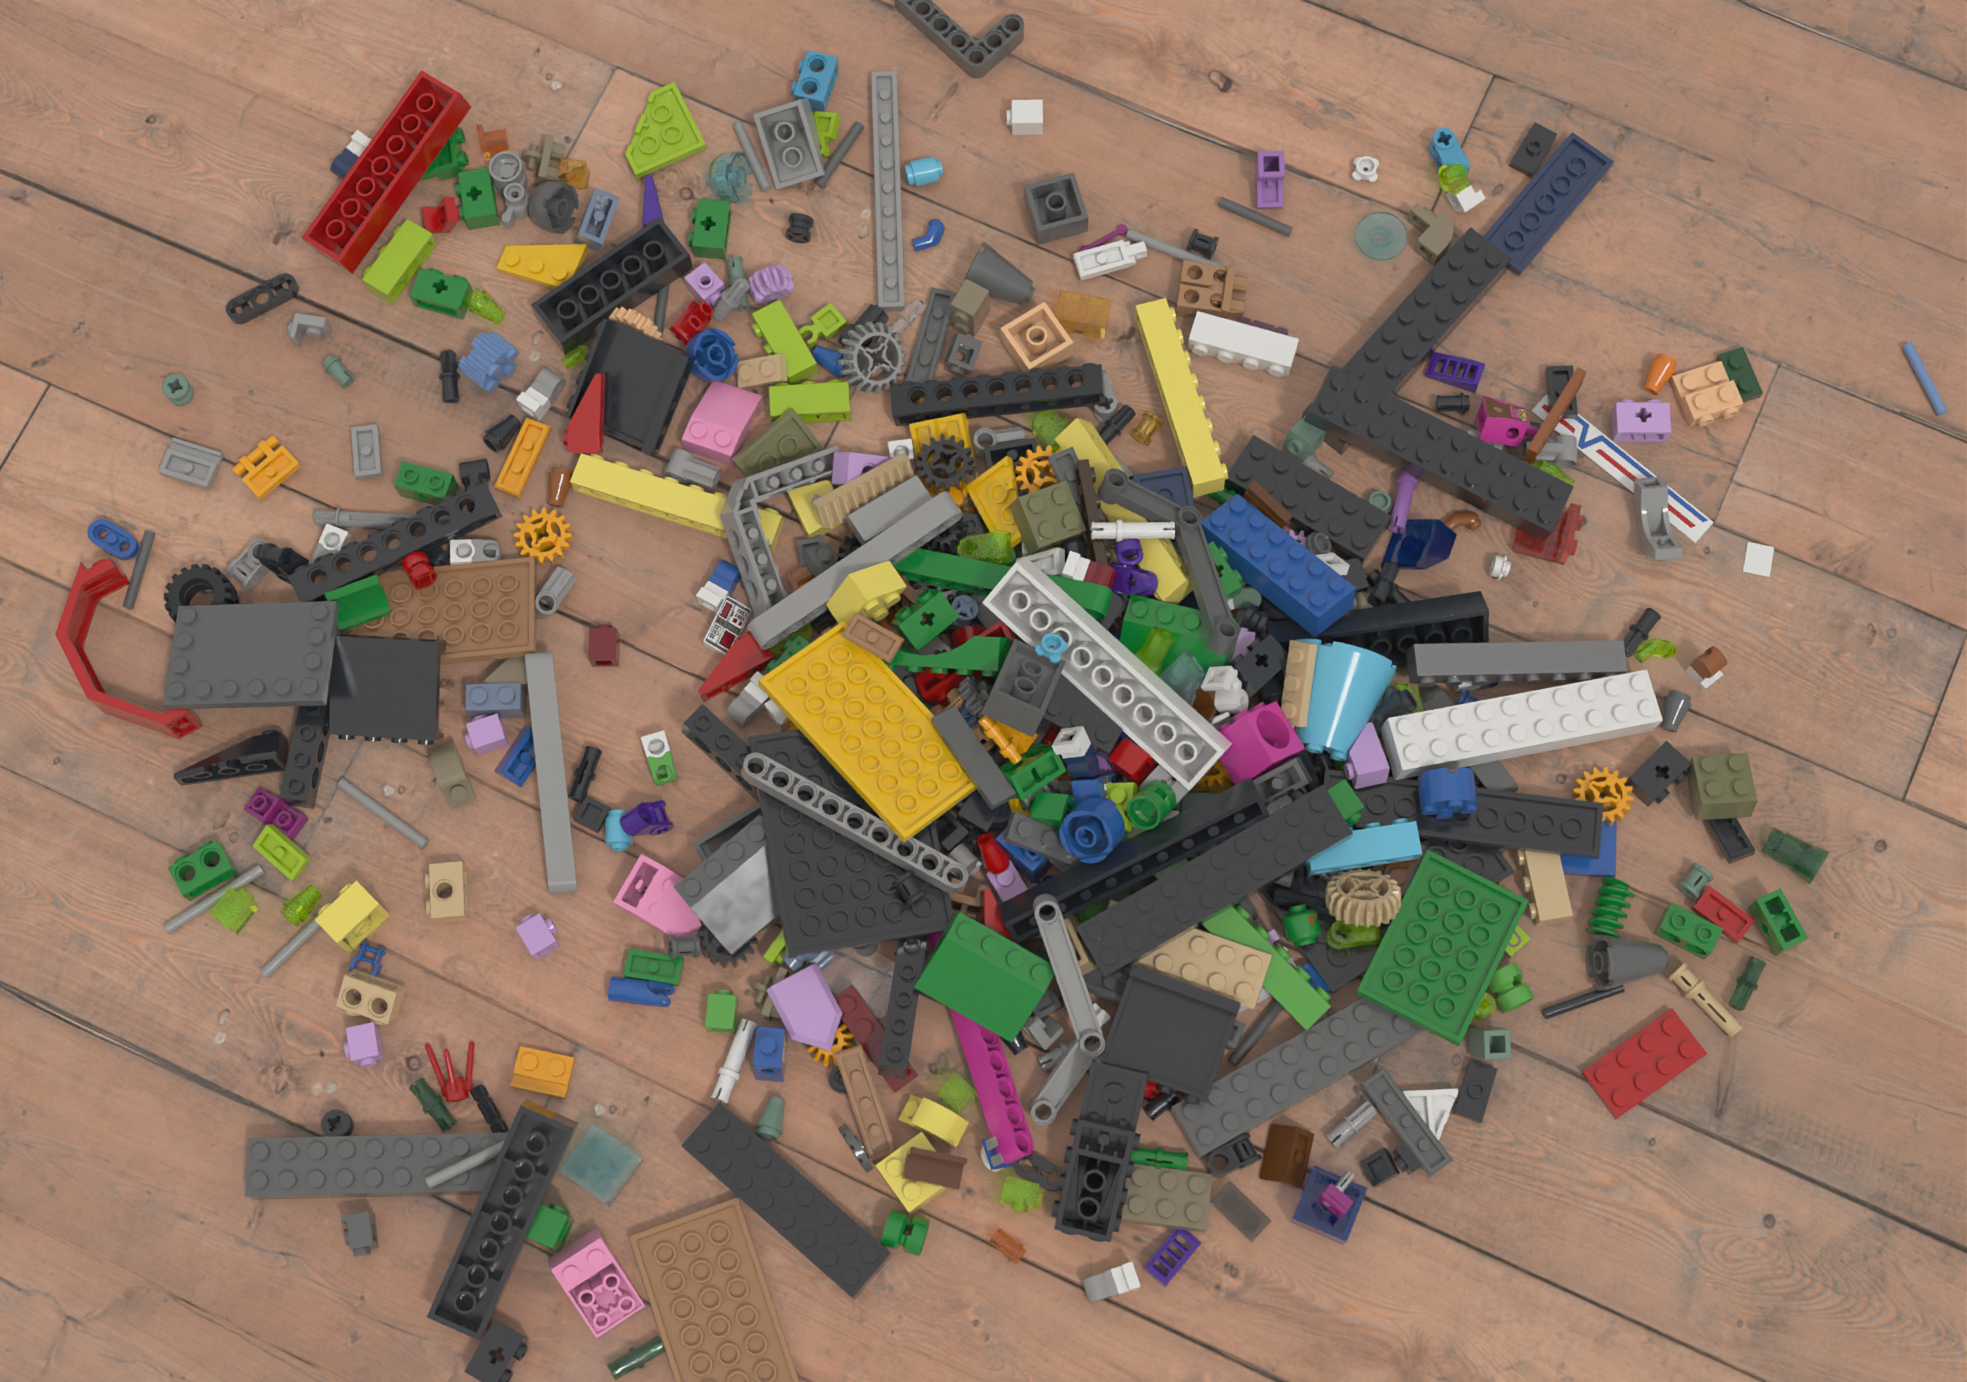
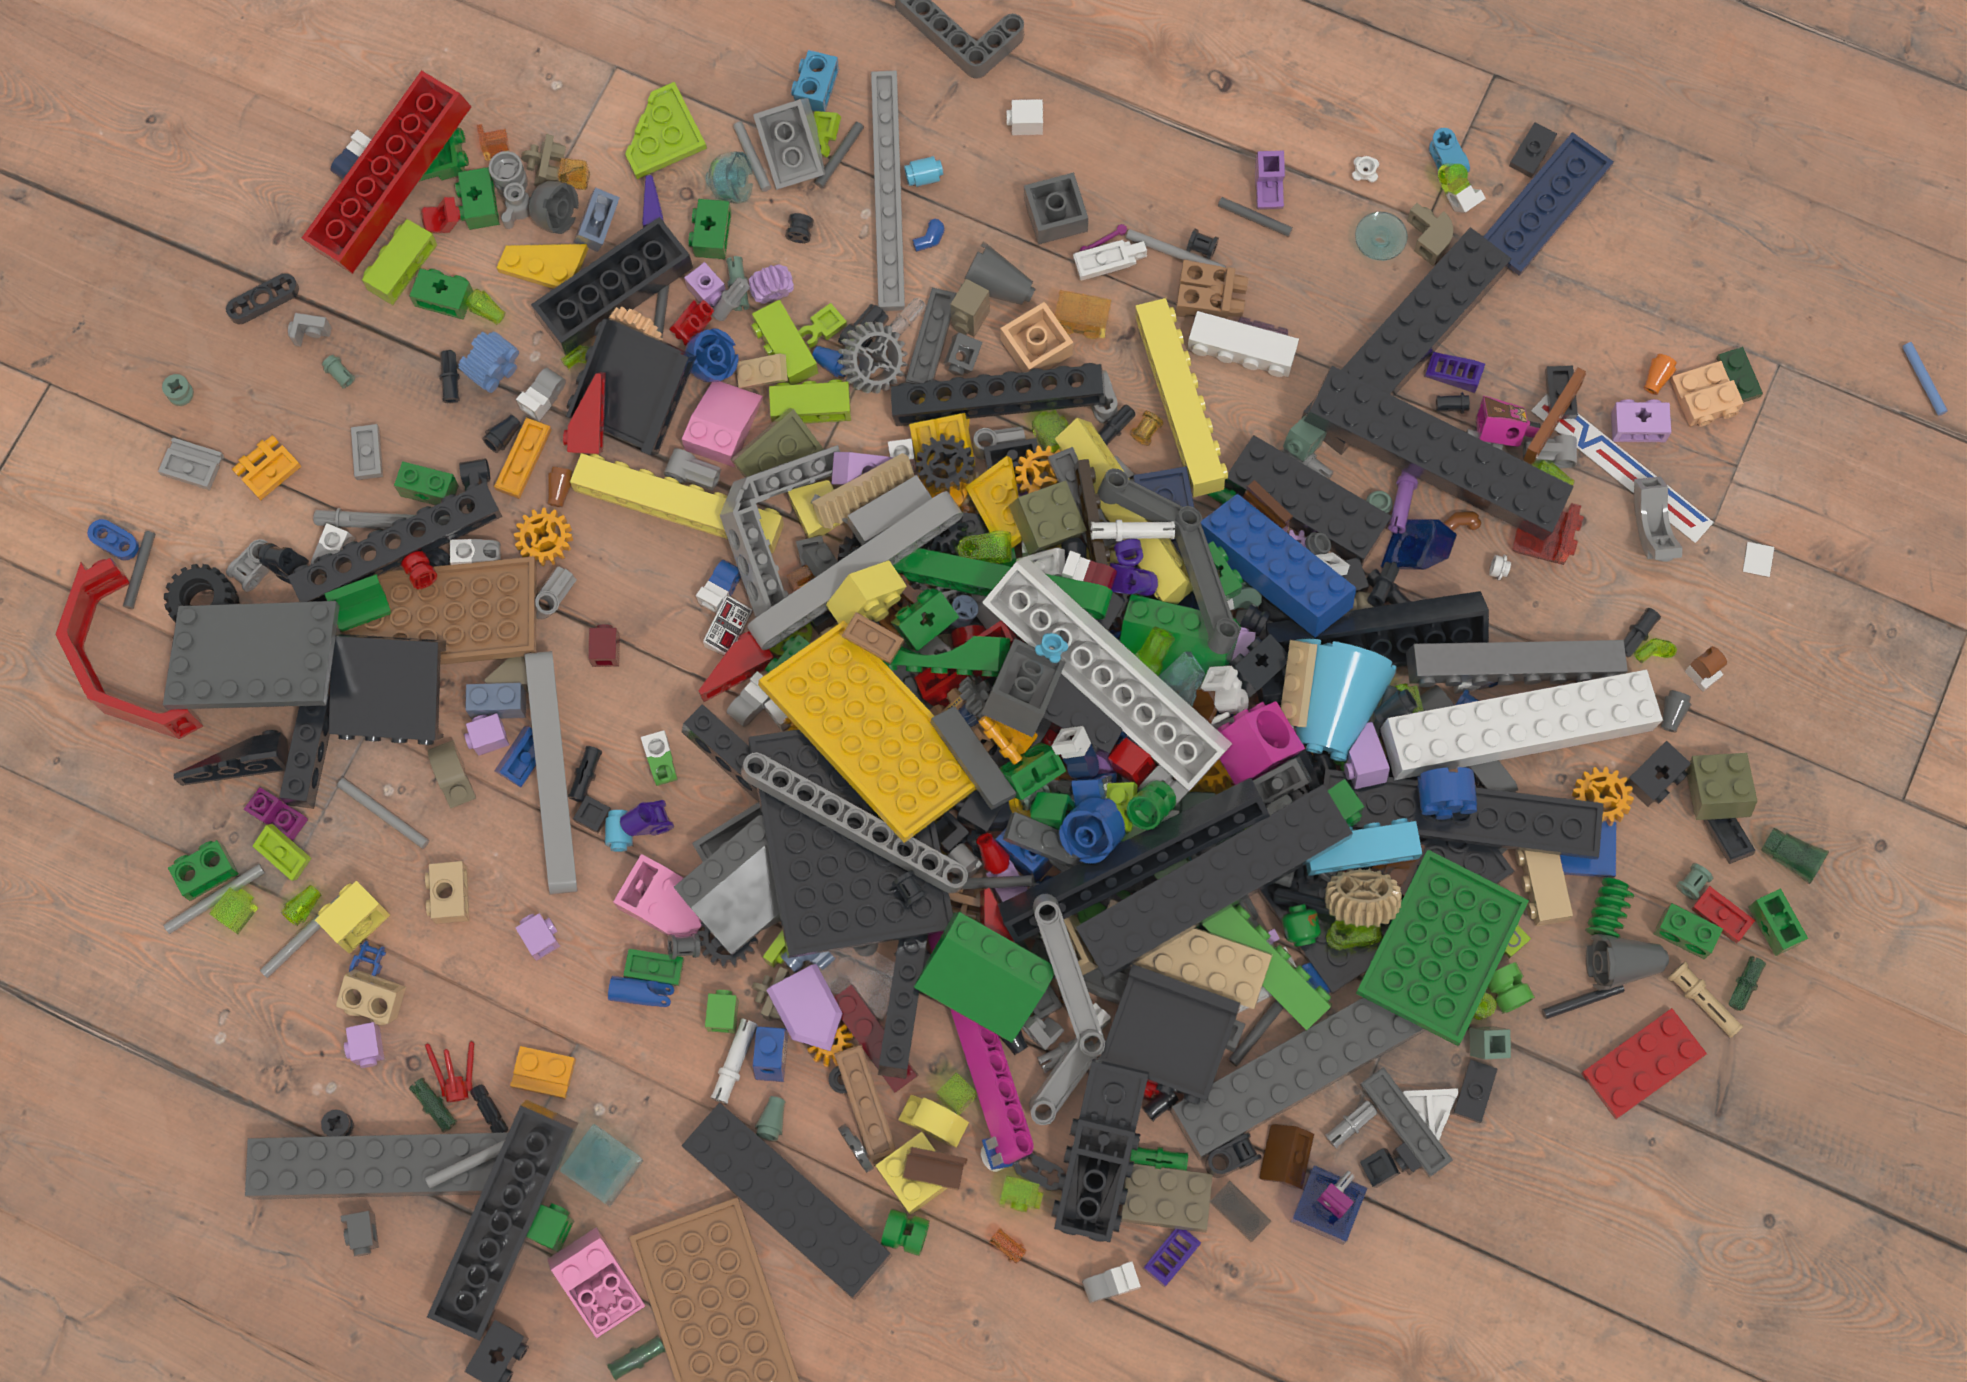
none -> dark grey bar [952,875,1035,890]

